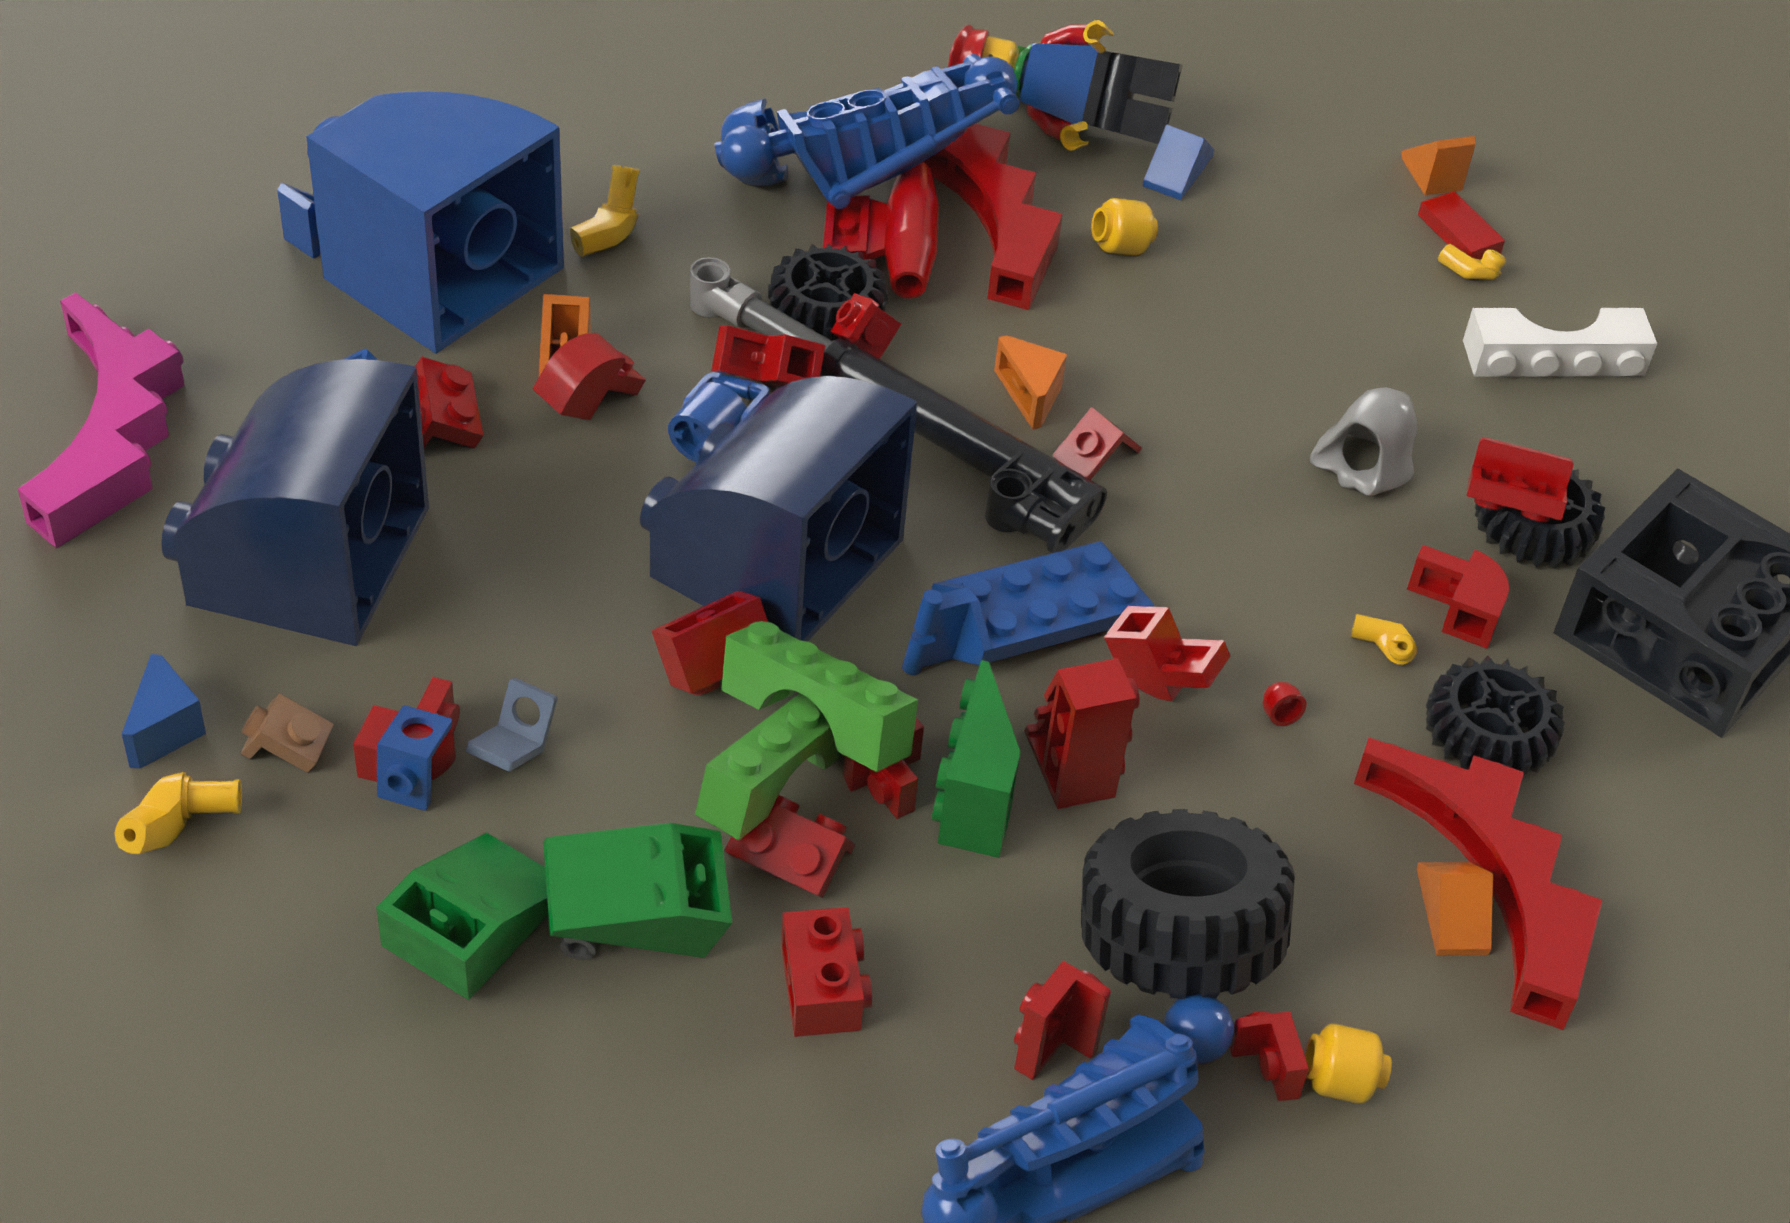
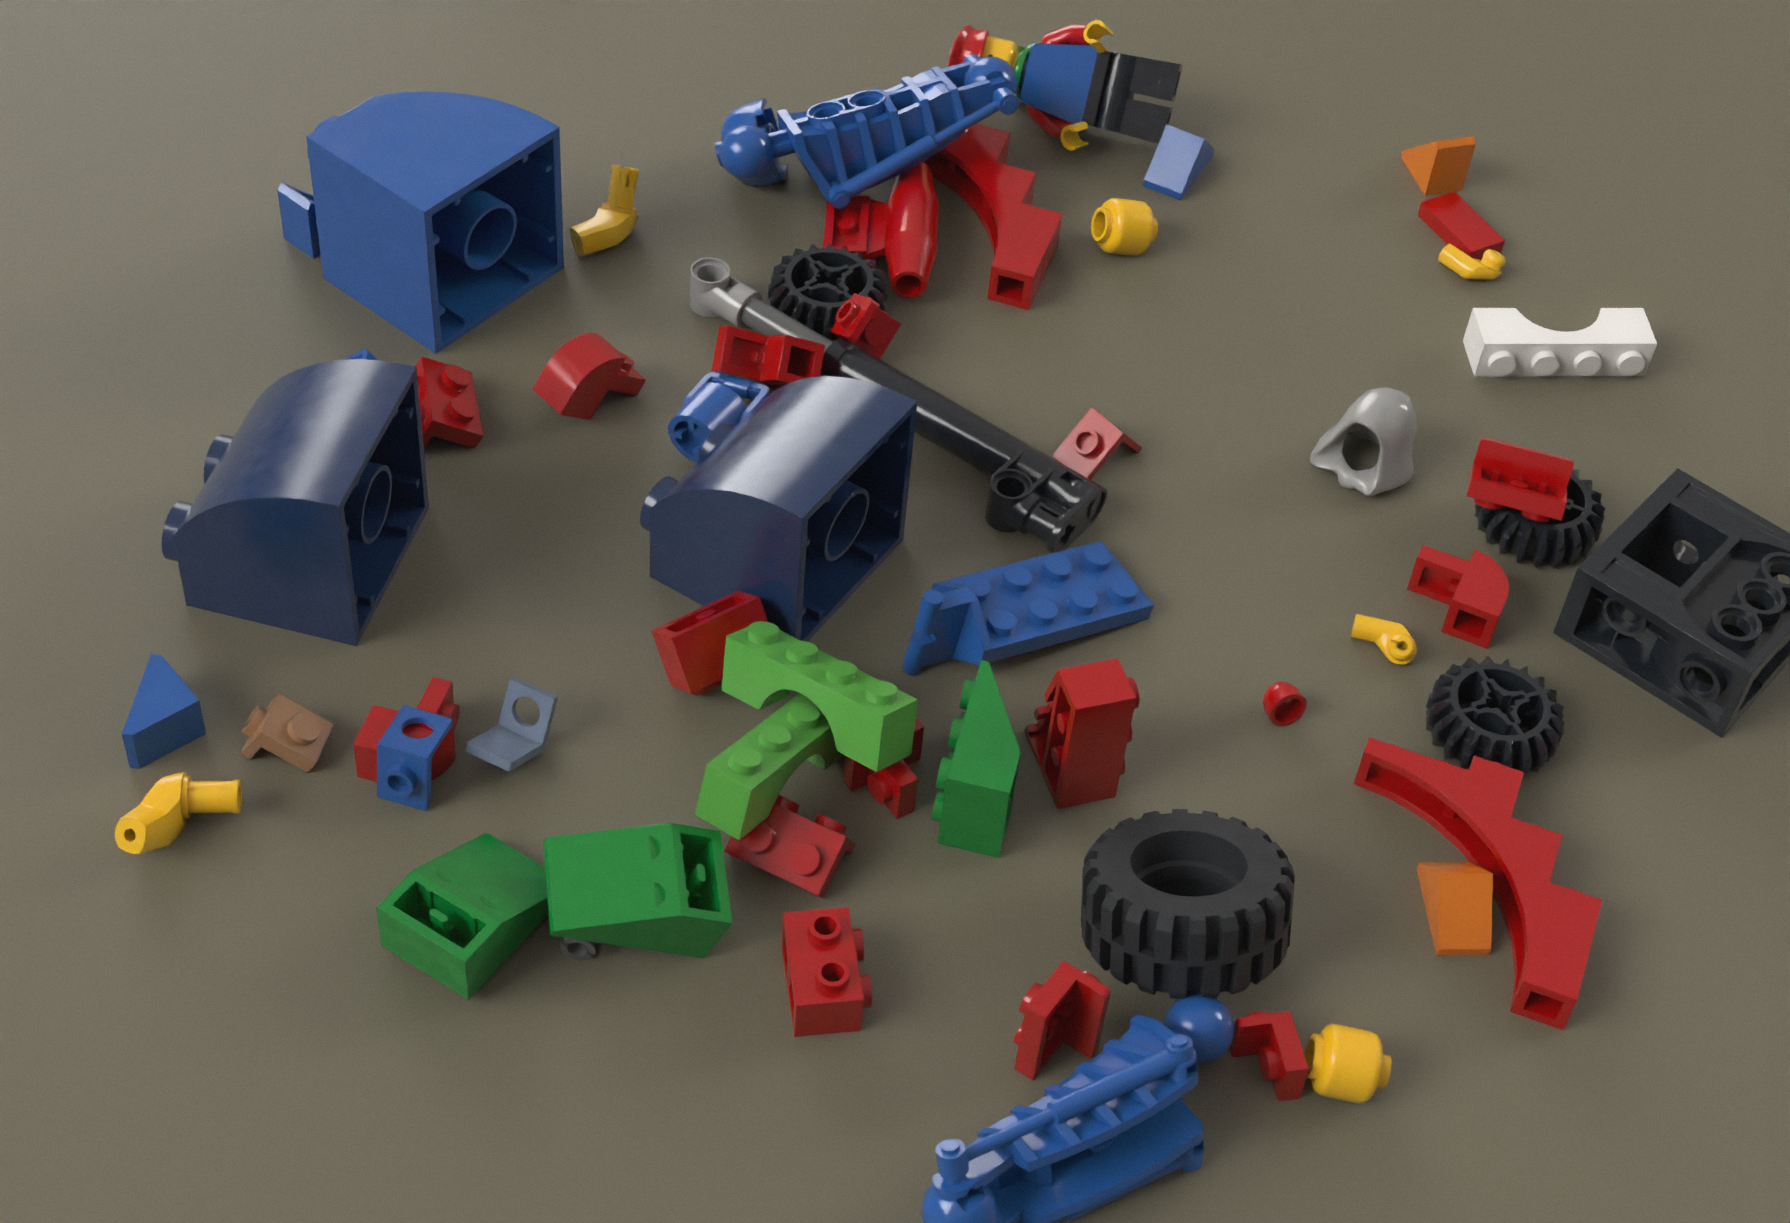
dark pink arch [18,292,185,548] -> none
orange slope [539,294,591,376] -> none
orange slope [994,335,1067,430] -> none
red brick [1104,606,1231,701] -> none

